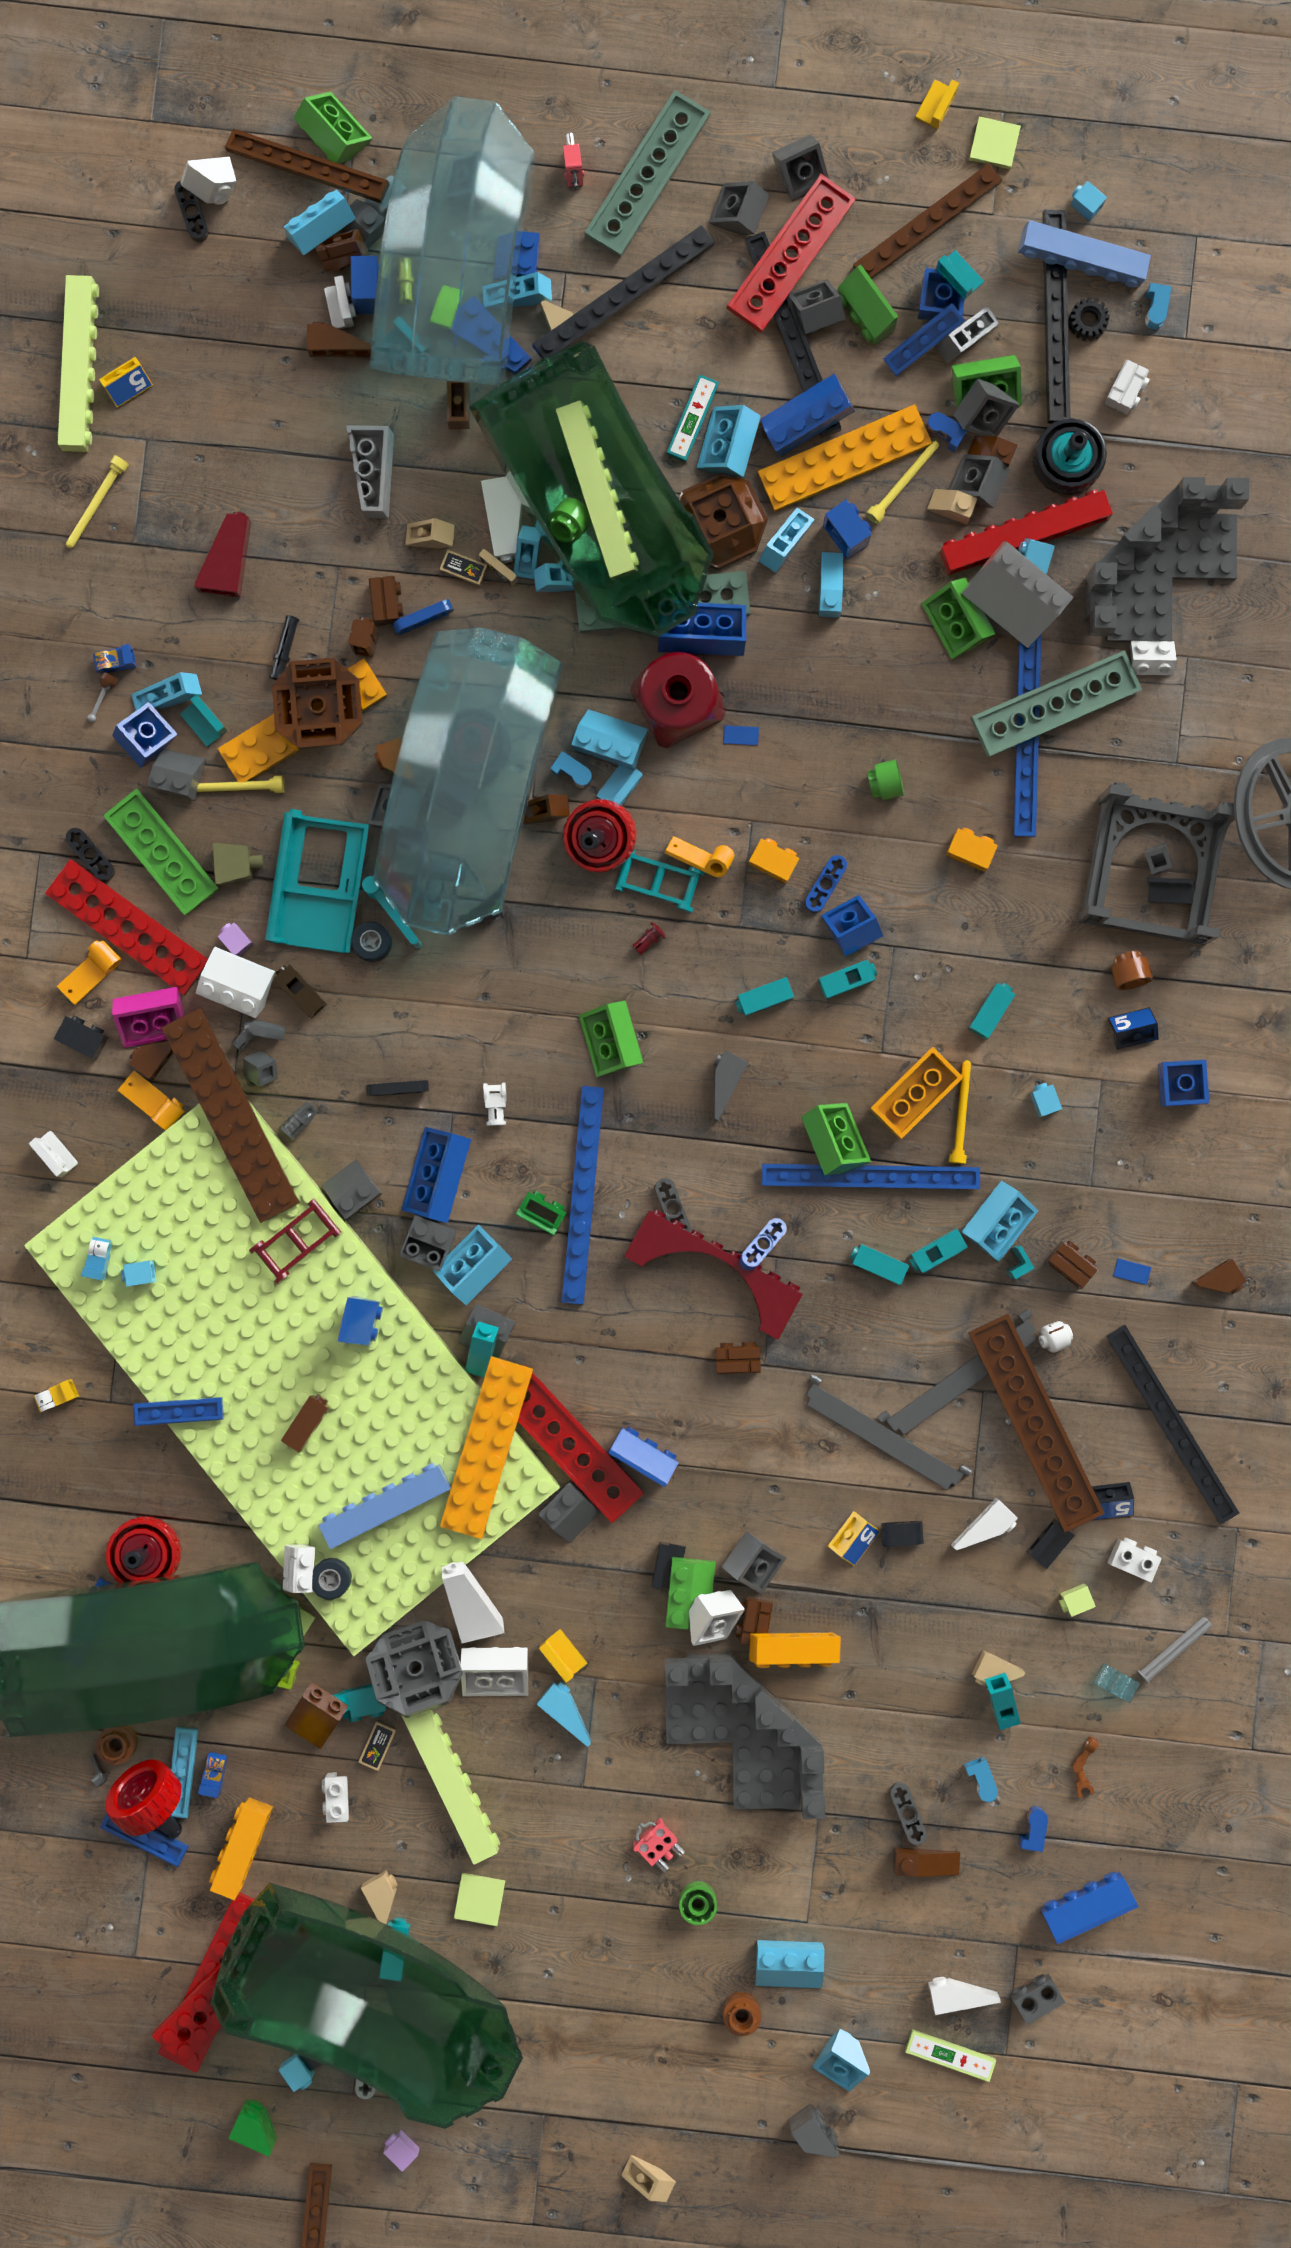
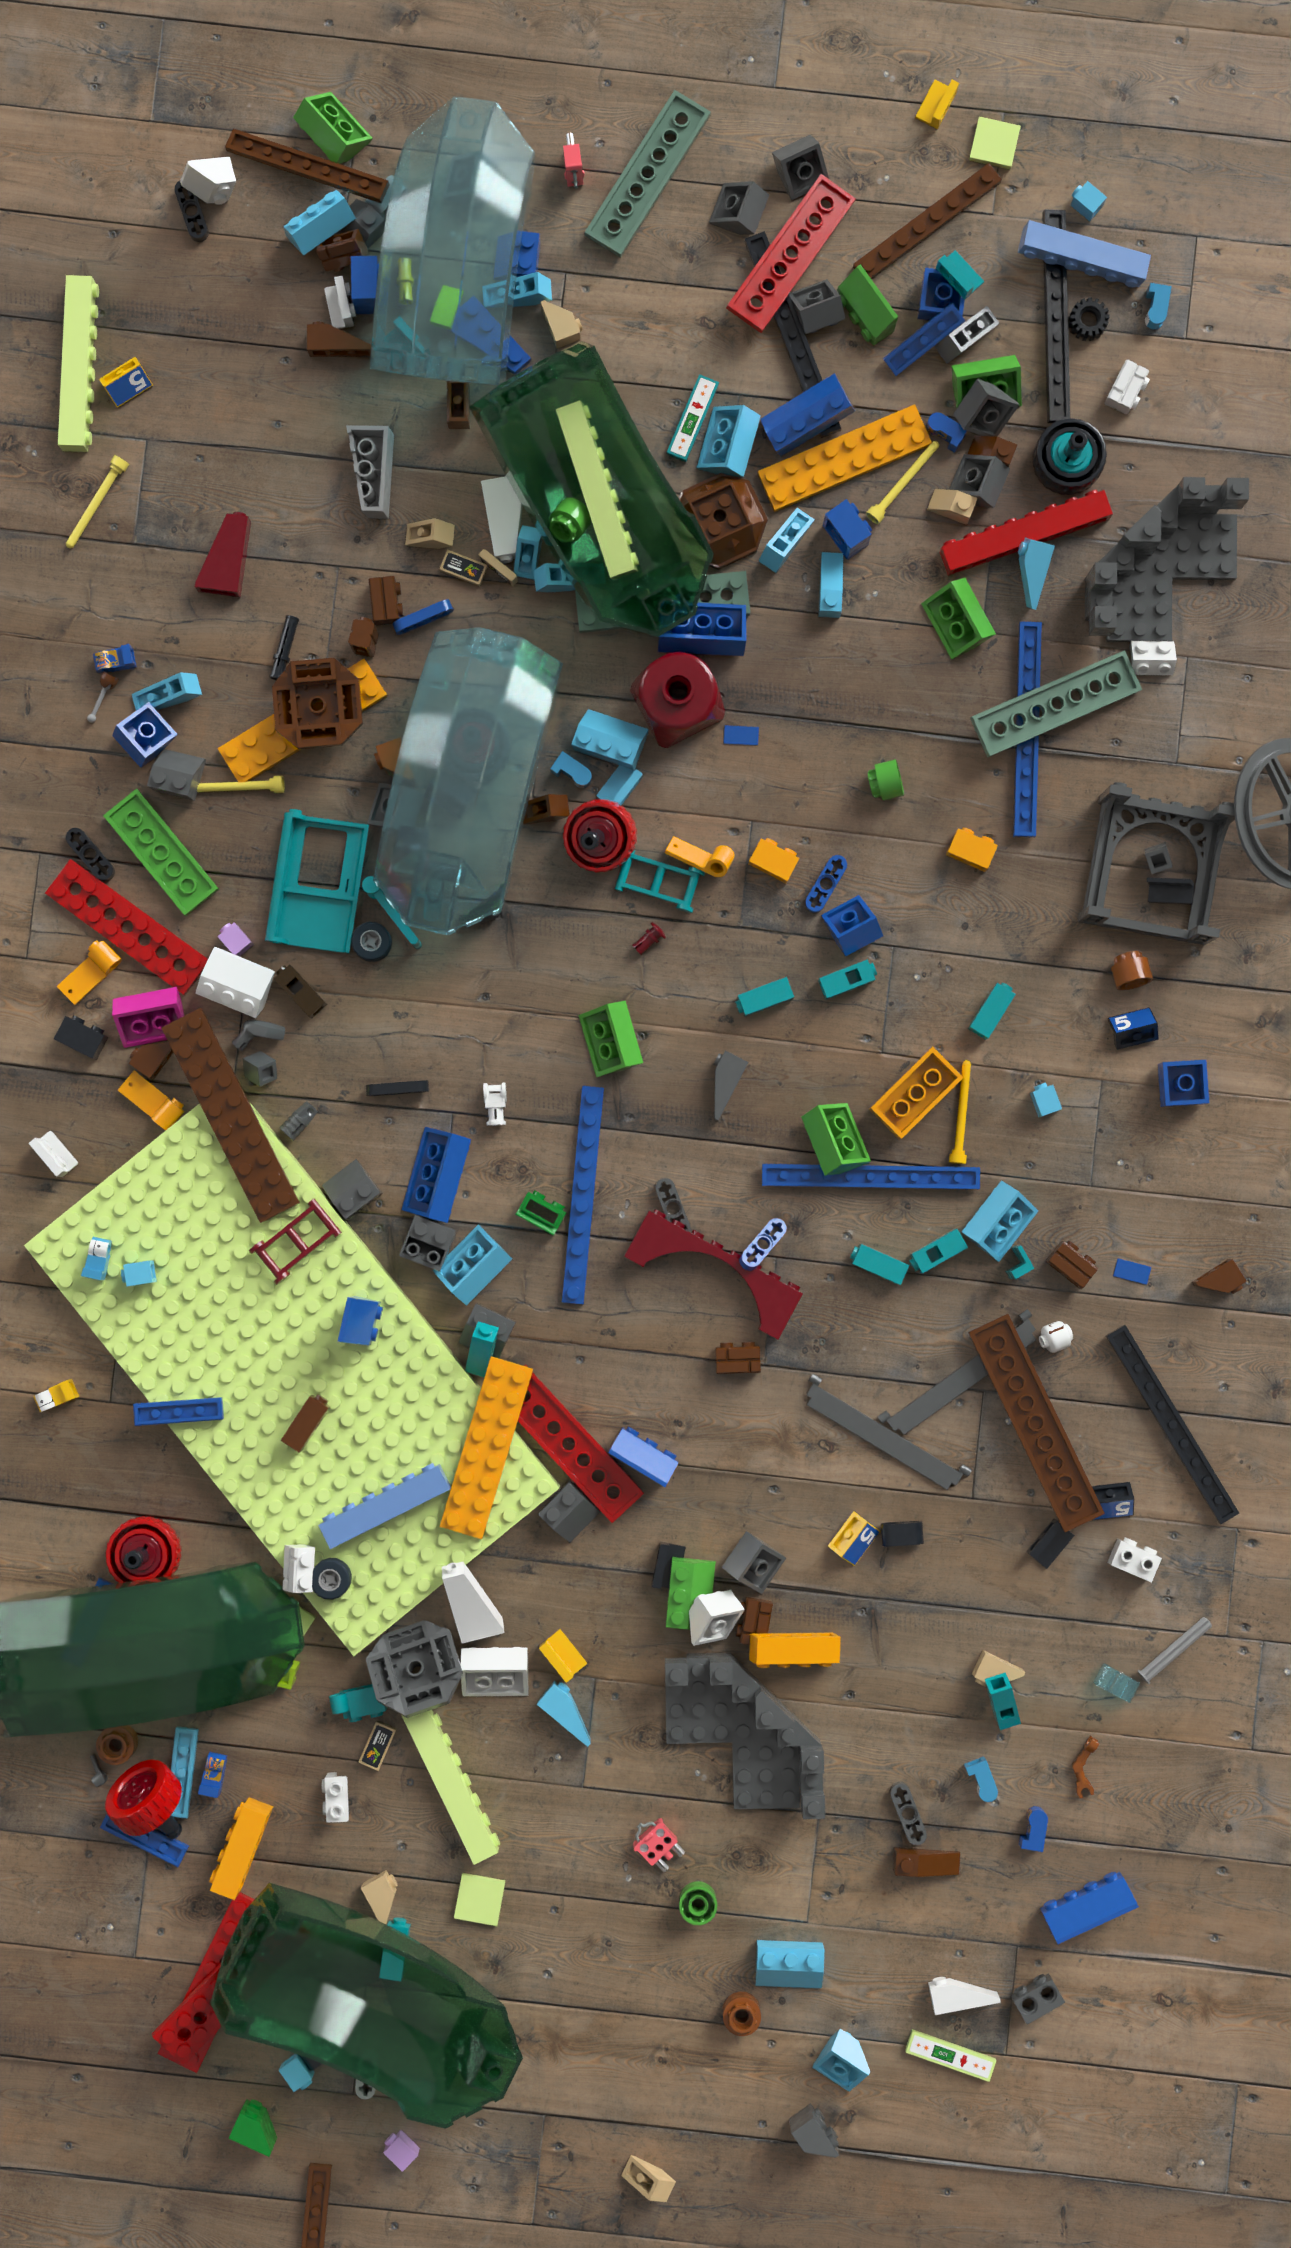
teal panel [180,694,227,747] -> none
olive torso [212,843,264,887] -> none
reddish brown panel [284,1682,348,1749] -> none
black plate [532,225,714,364] -> none
white slope [951,1498,1018,1550] -> none
light grey slope [962,541,1074,648] -> none
yellowish green brick [1059,1584,1096,1617] -> none

